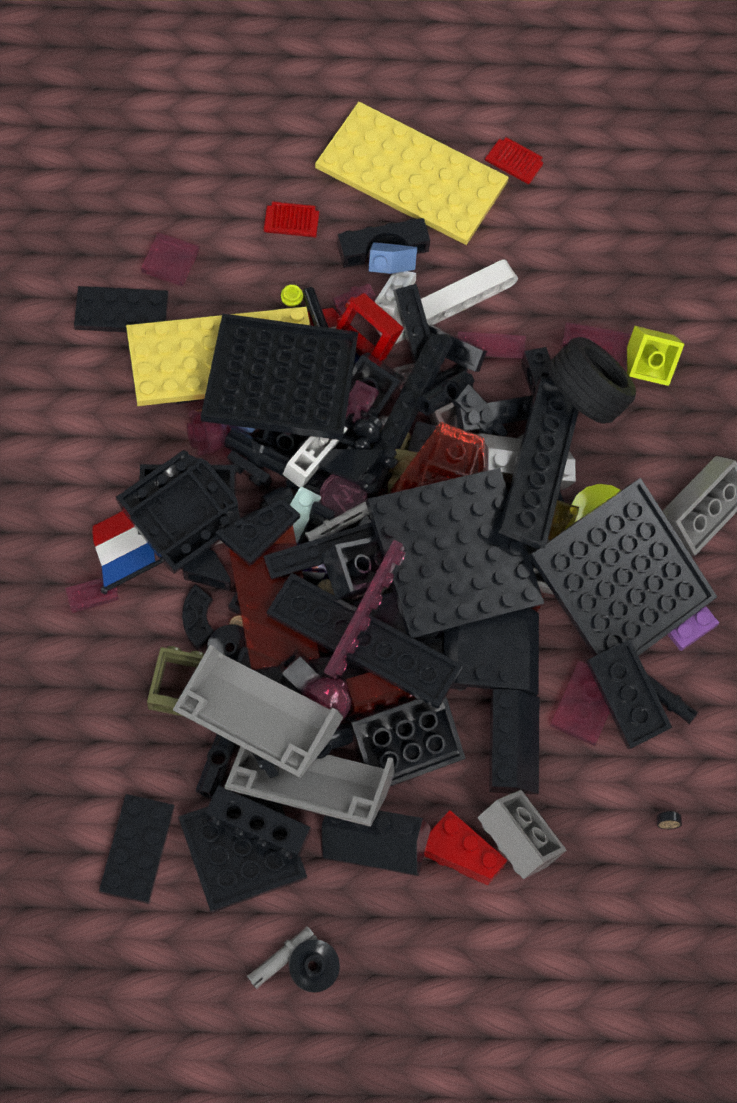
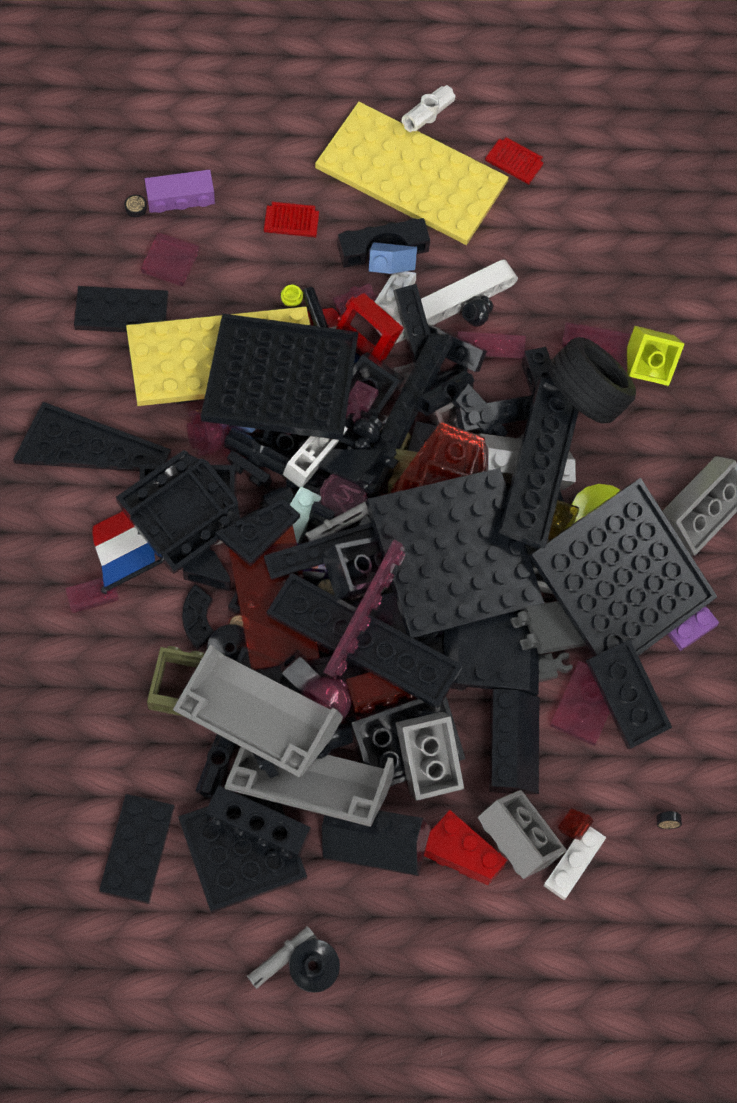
black pin [647,674,699,725] -> none
none -> black wing [13,402,171,471]
none -> tile [124,194,147,217]
none -> medium lavender brick [145,170,215,213]
none -> light grey brick [396,712,464,801]
none -> white piece [401,85,455,133]
none -> black animal [462,295,494,327]
none -> dark grey tile [511,601,587,654]
none -> dark grey plate [539,653,573,682]
none -> white plate [544,823,606,900]
none -> clear red plate [558,808,594,841]

